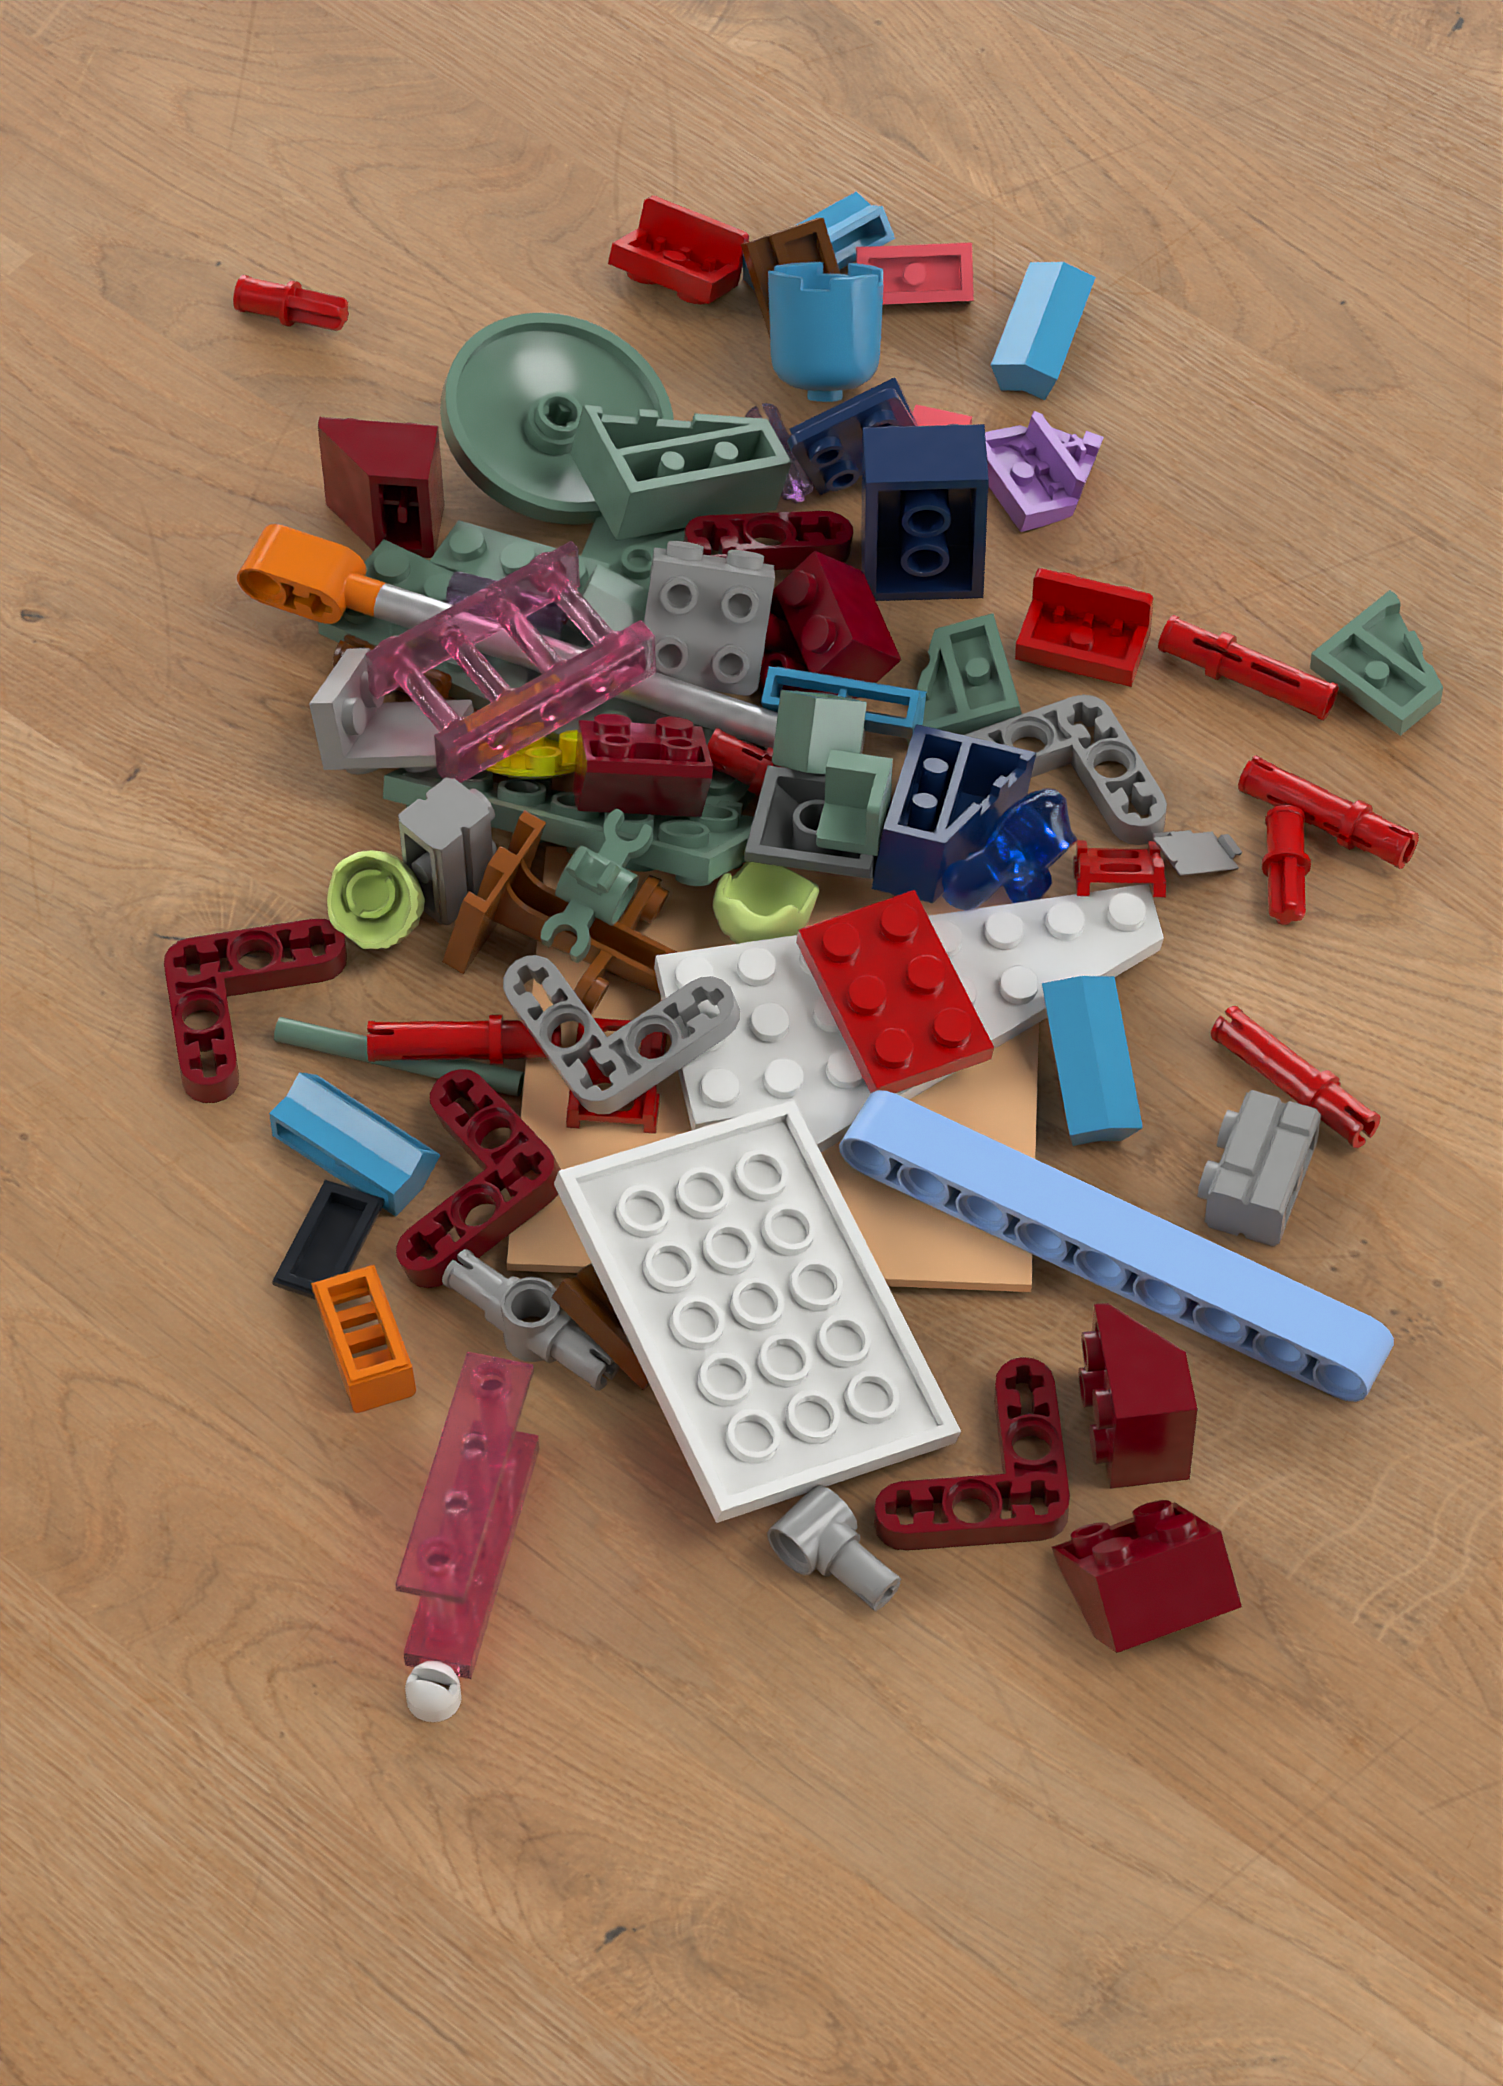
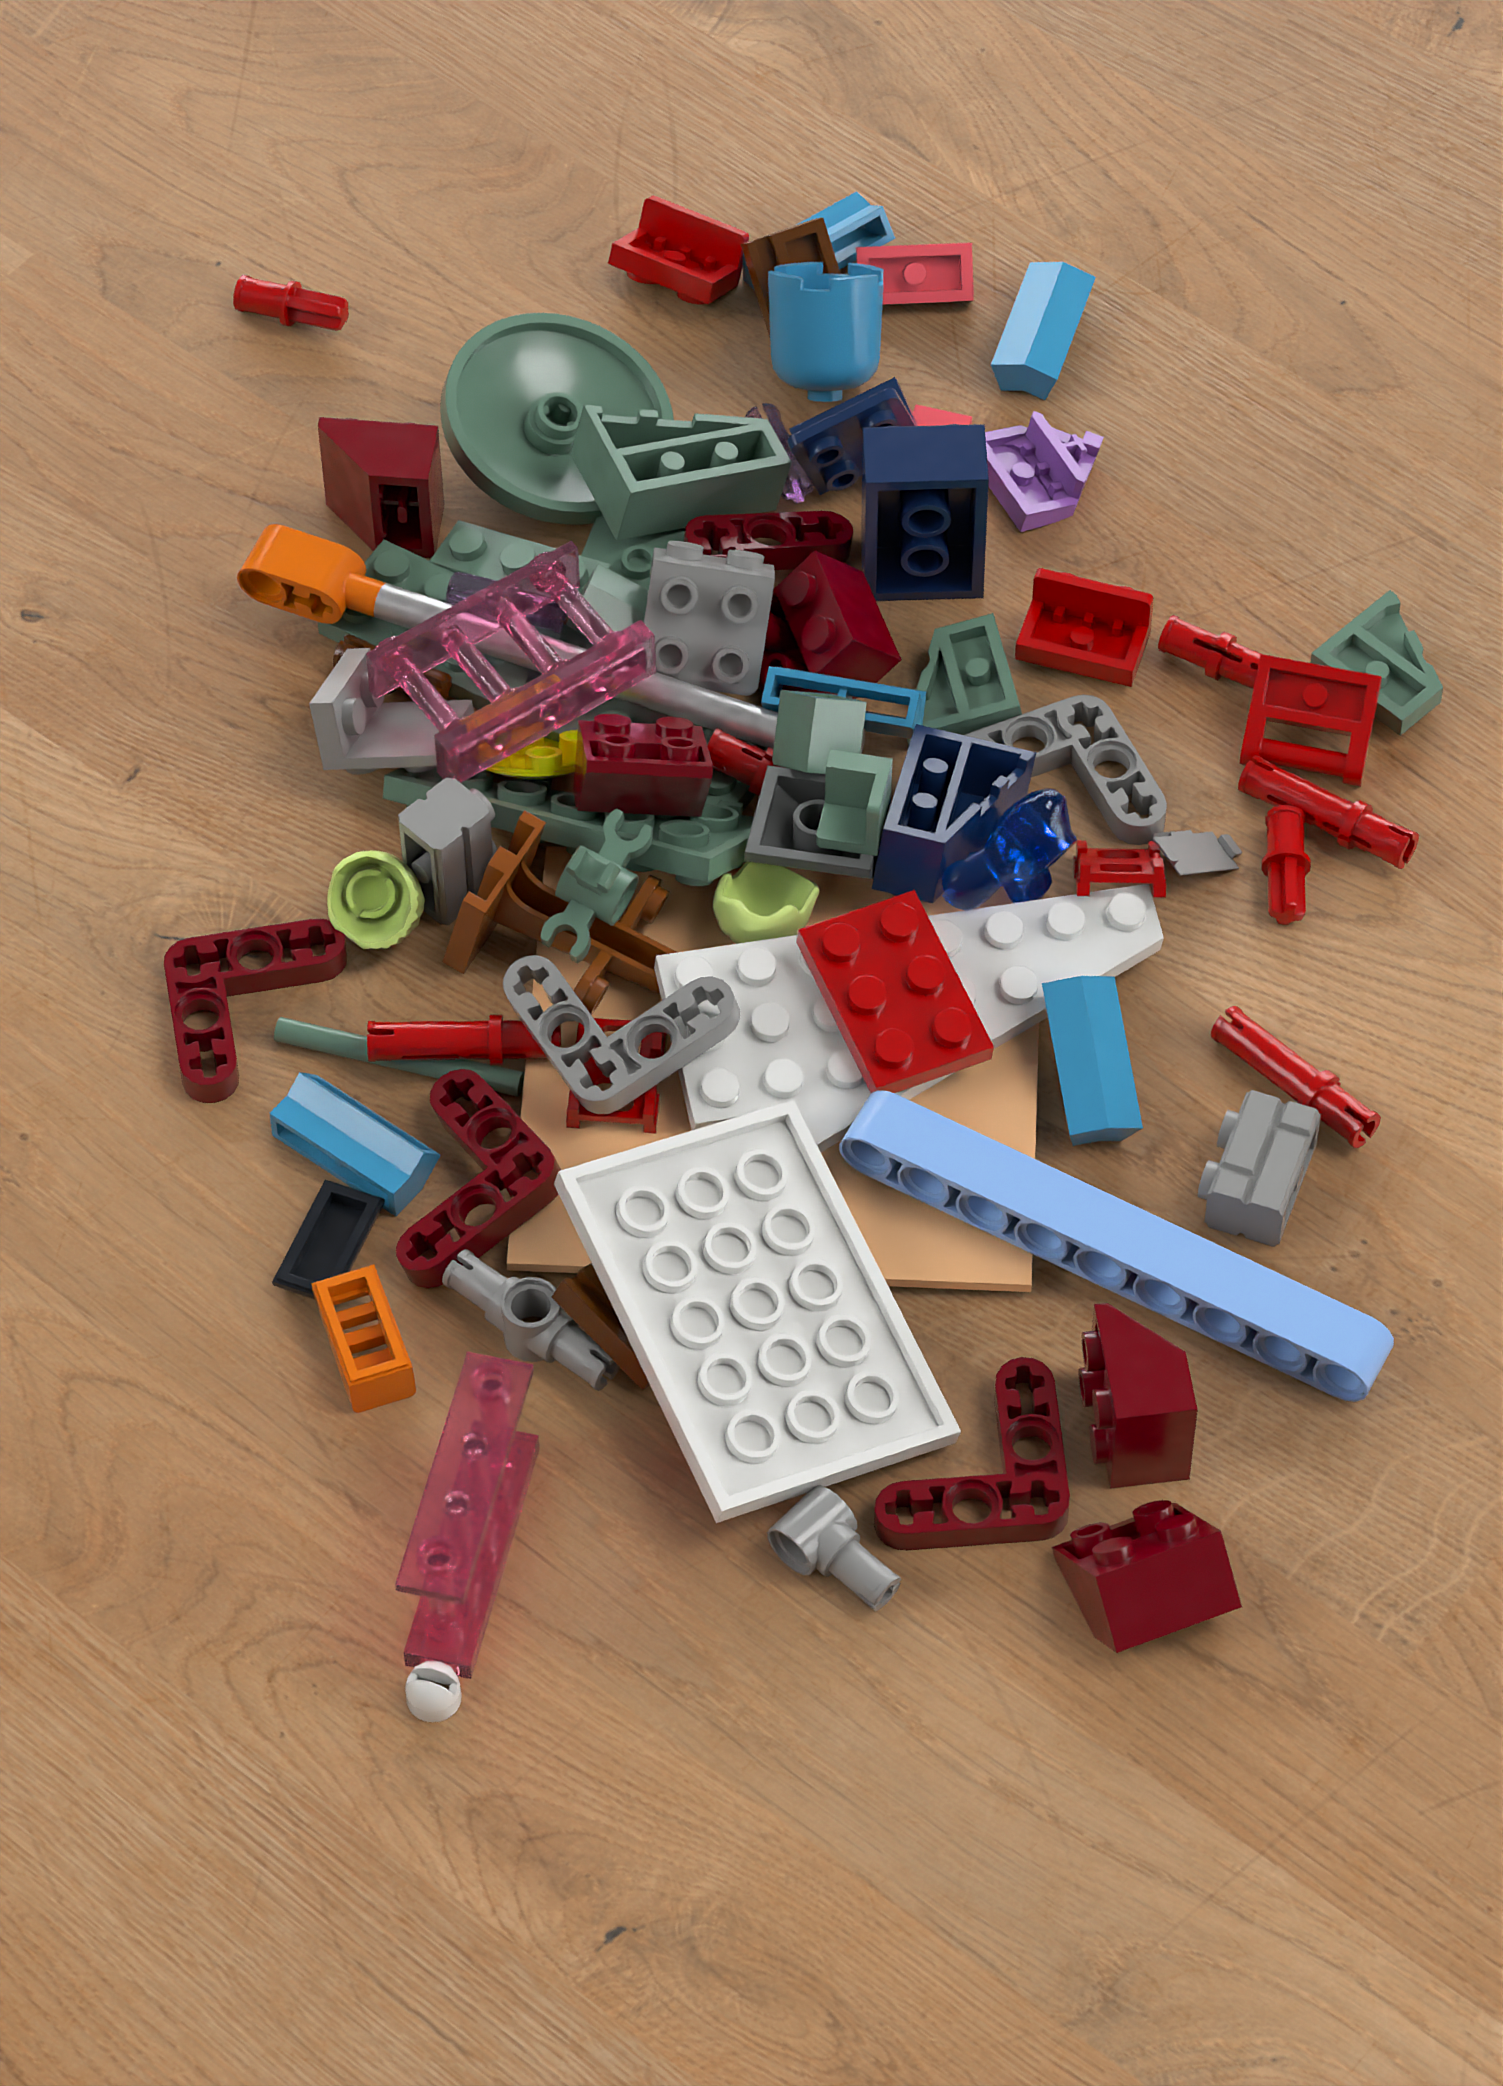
none -> red plate [1239,654,1382,787]

